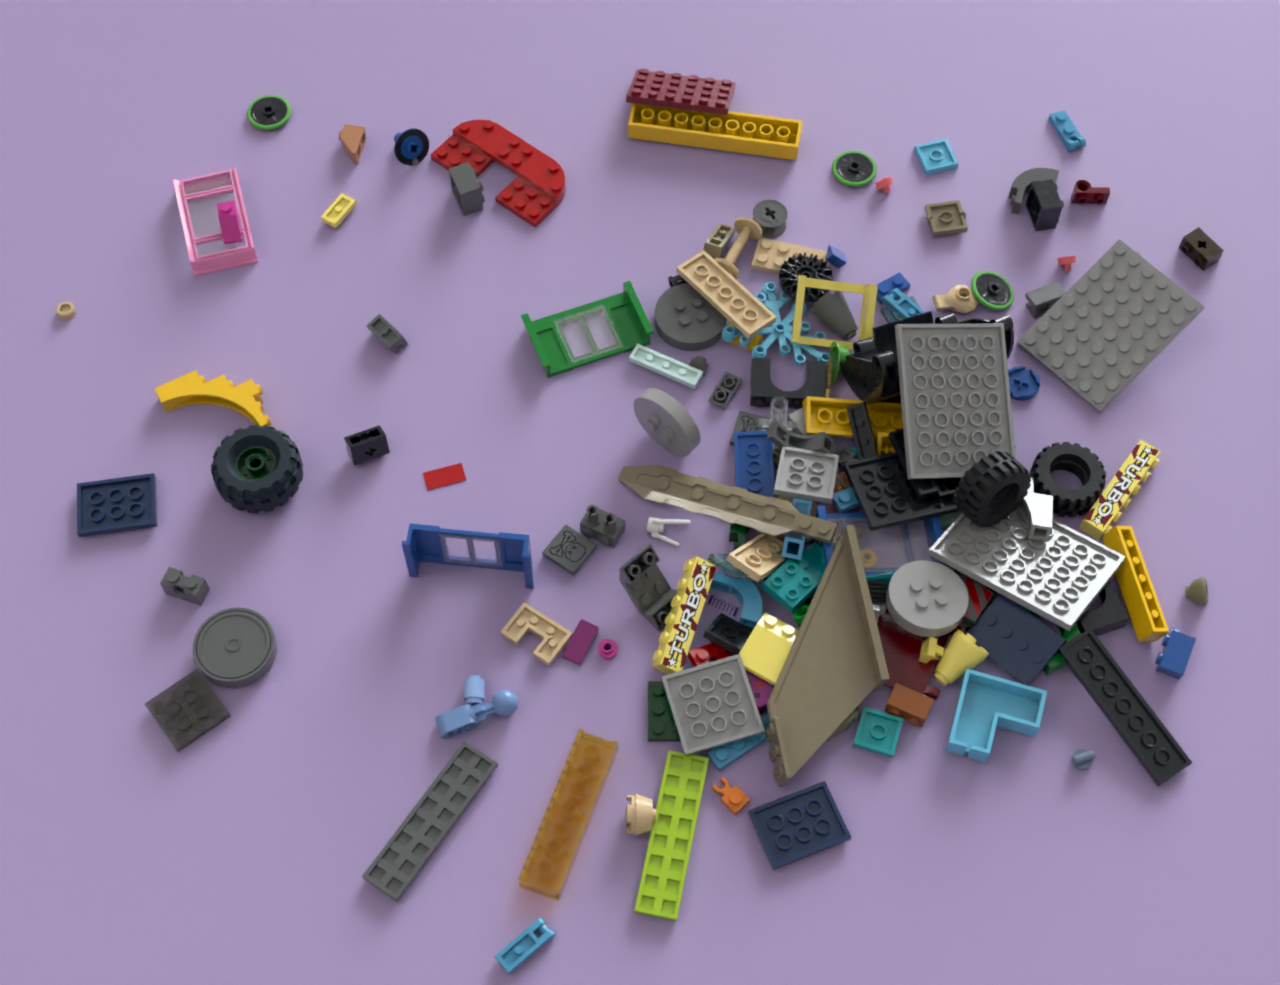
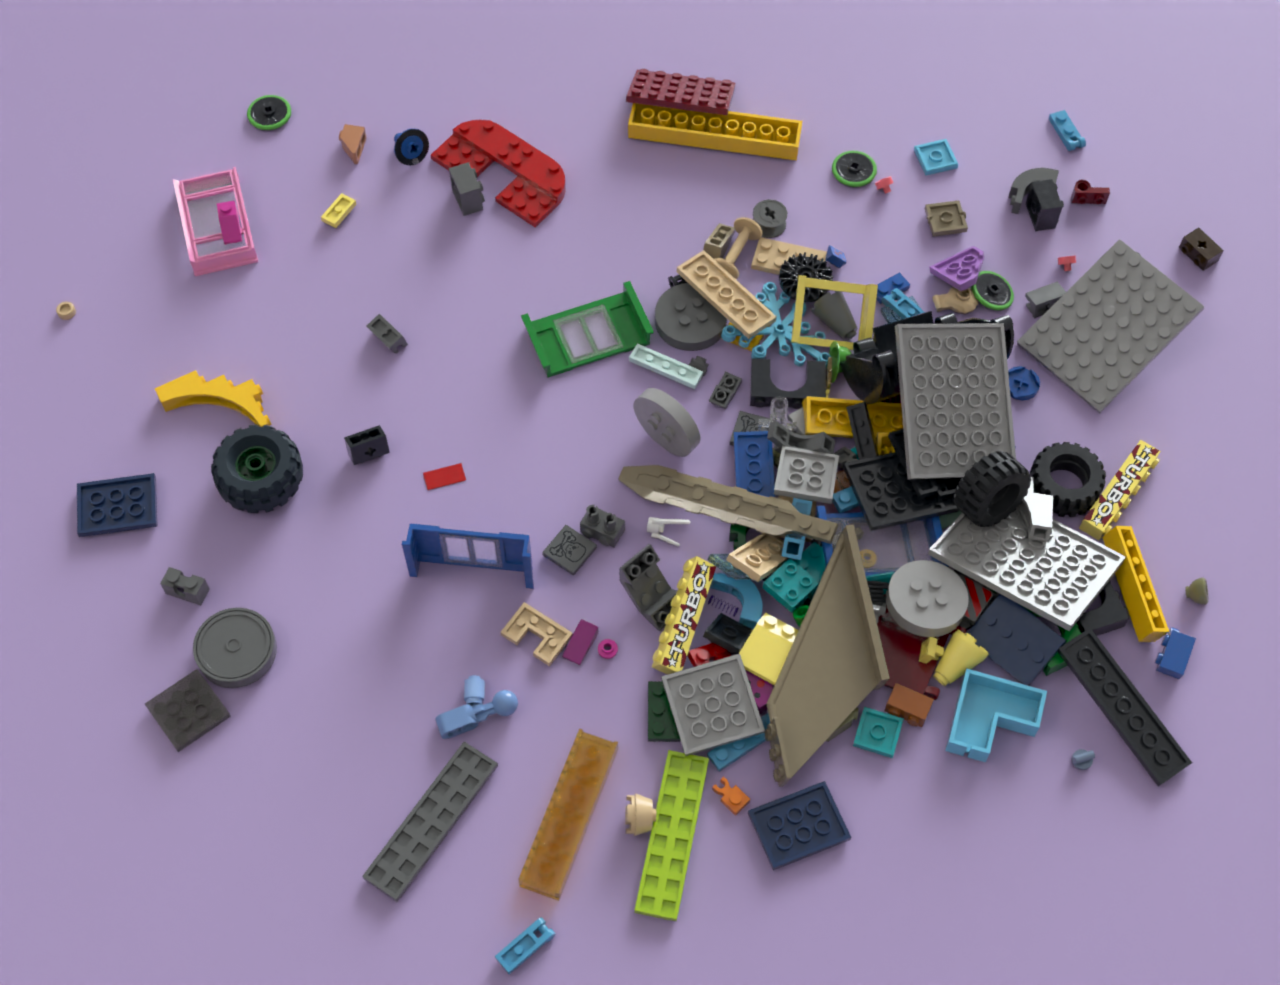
none -> medium lavender plate [929,246,985,291]

